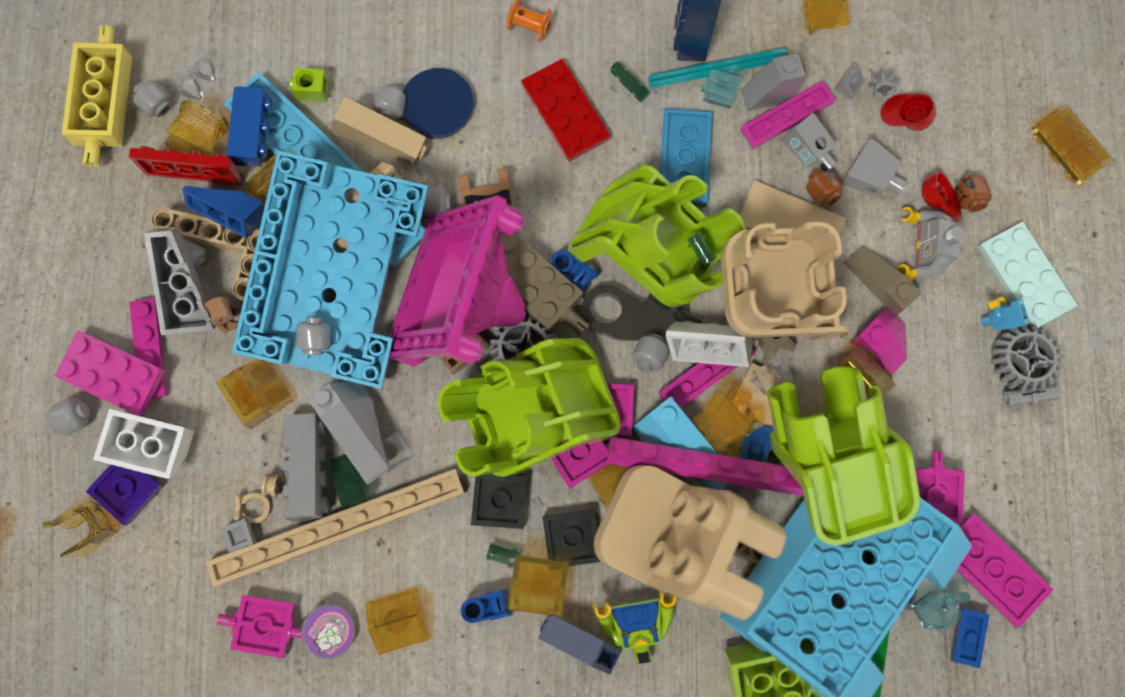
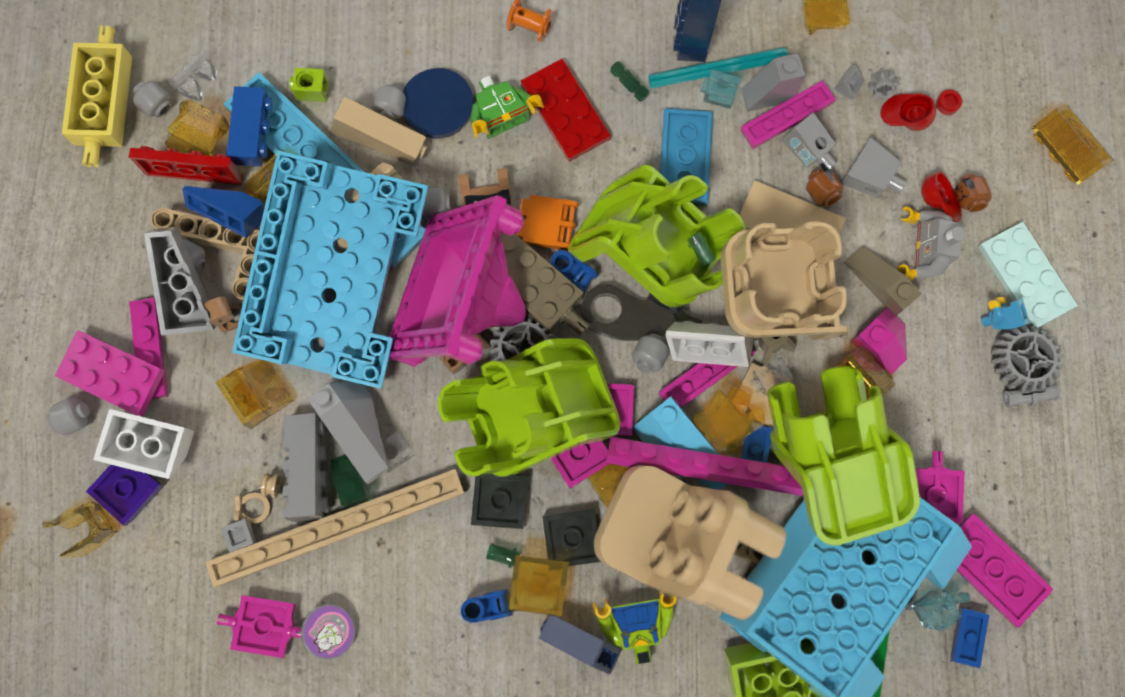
light grey head [296,316,331,355] -> none
clear yellow slope [365,587,431,655] -> none
none -> bright green torso [470,76,544,139]
none -> orange plate [515,195,579,251]
none -> red tile [936,89,962,115]

